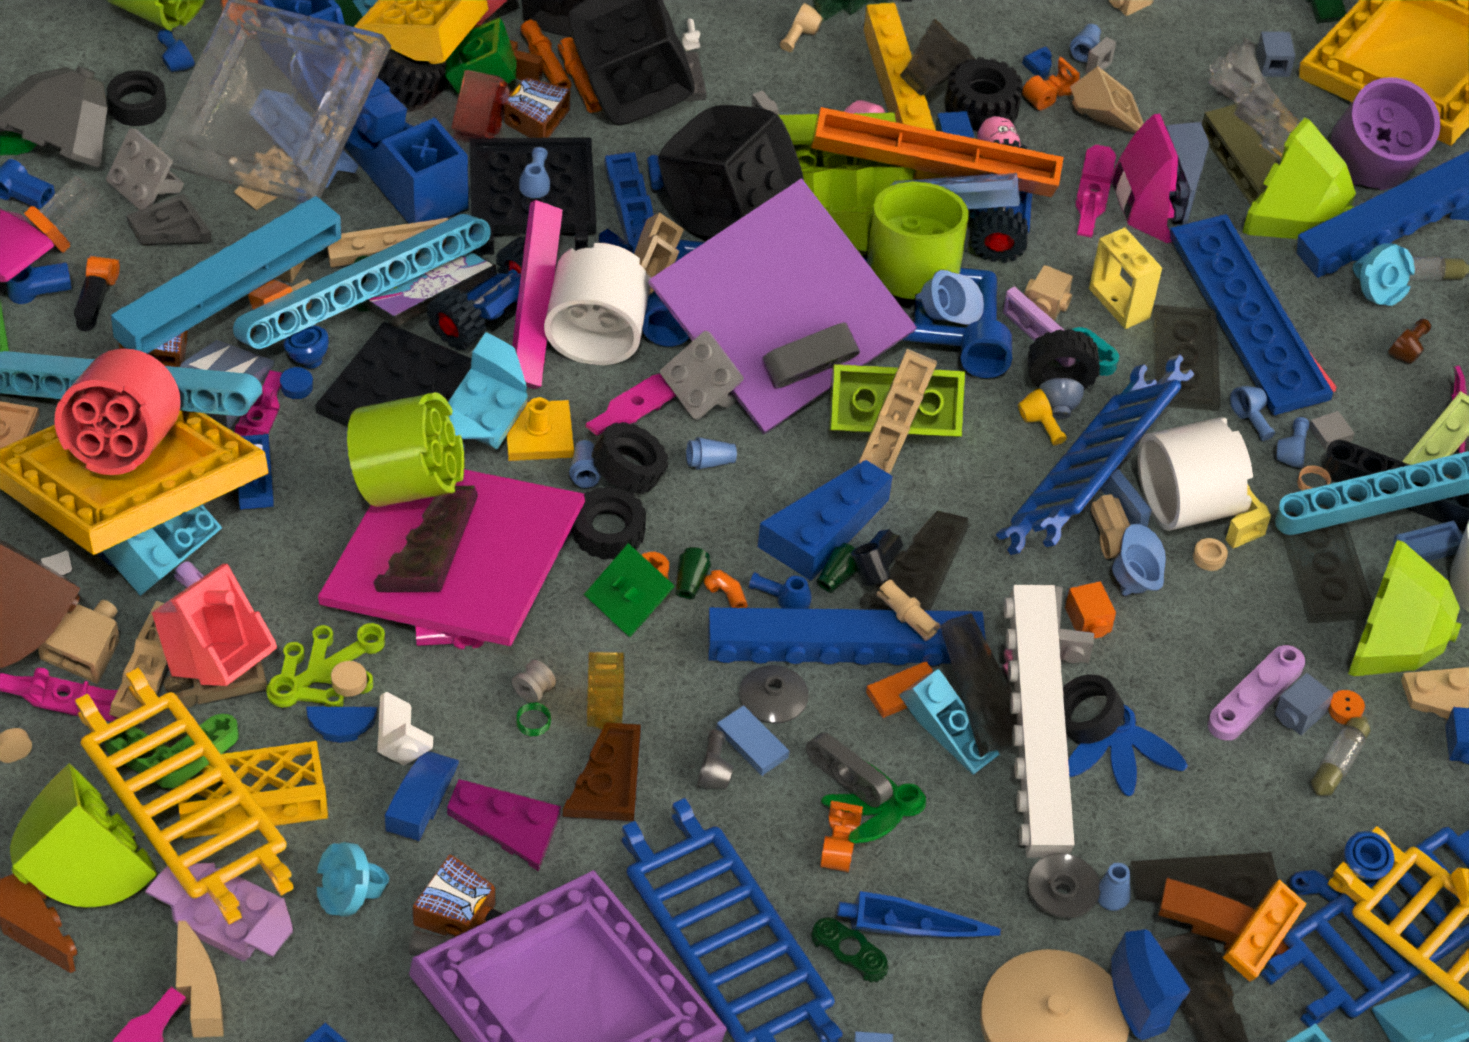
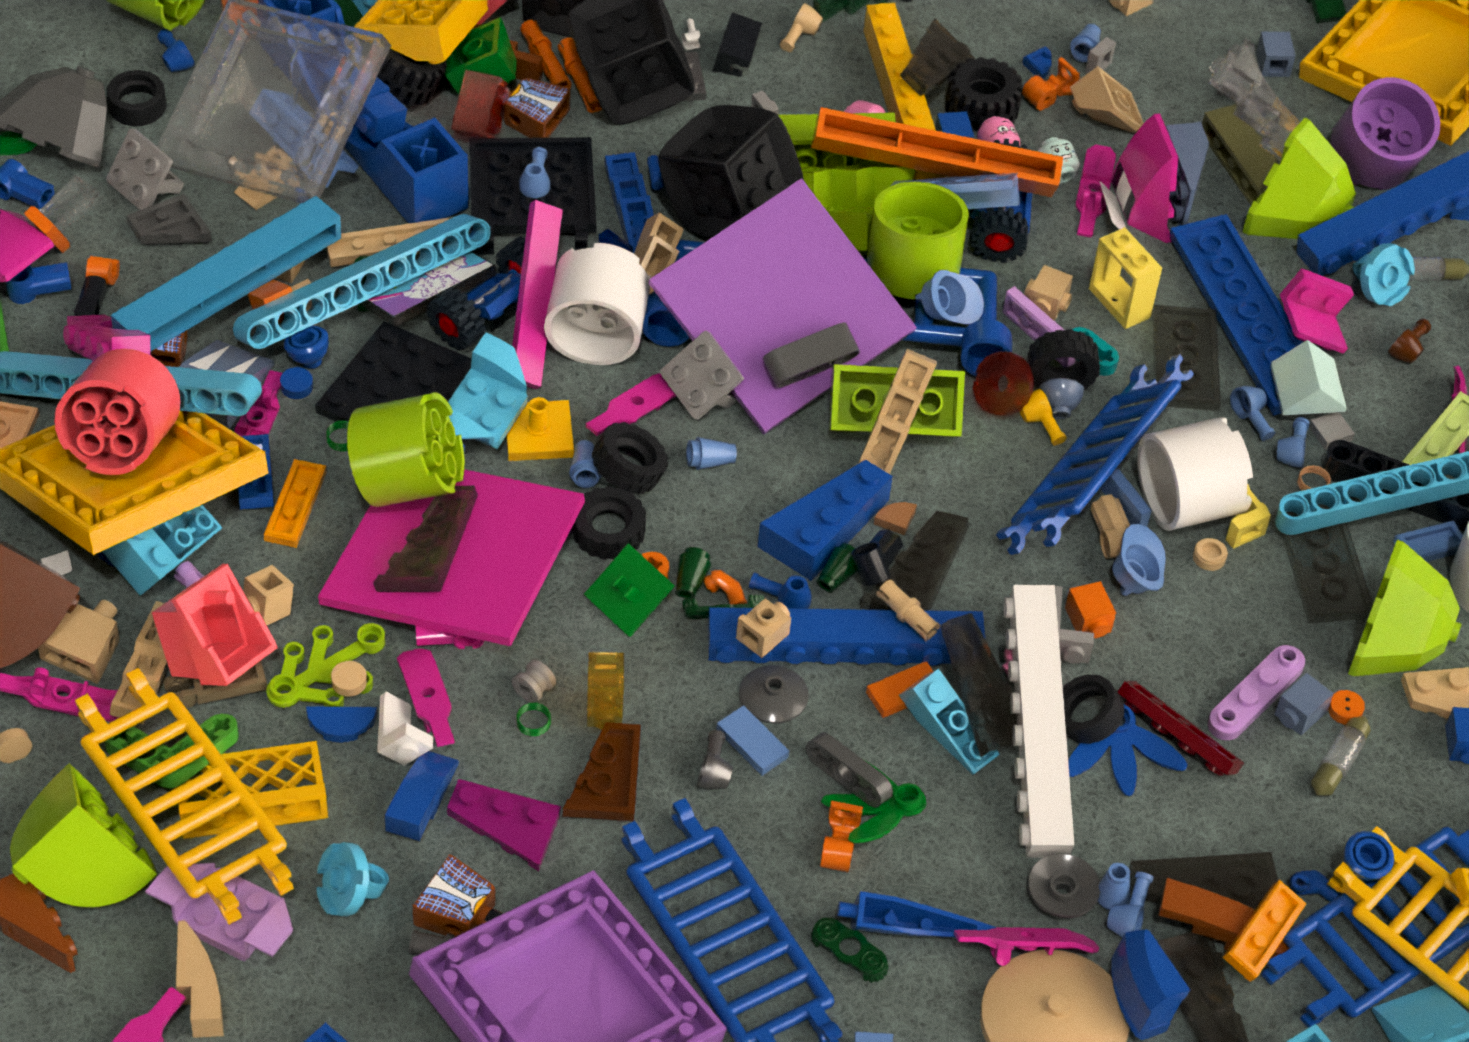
none -> dark pink arch [63,314,150,361]
none -> tan brick [243,565,294,626]
none -> light orange tile [263,459,327,548]
none -> green axle [326,421,349,452]
none -> dark pink piece [397,648,455,747]
none -> dark green piece [682,594,764,619]
none -> black hinge [712,12,762,77]
none -> tan brick [736,598,791,658]
none -> medium nougat tile [874,502,917,535]
none -> dark pink piece [954,927,1099,966]
none -> clear red tile [973,352,1034,416]
none -> light aqua head [1037,137,1080,184]
none -> white sticker [1099,180,1126,230]
none -> medium blue bar [1107,872,1154,937]
none -> dark red plate [1117,681,1244,776]
none -> light aqua slope [1270,340,1347,415]
none -> dark pink bracket [1279,268,1354,354]

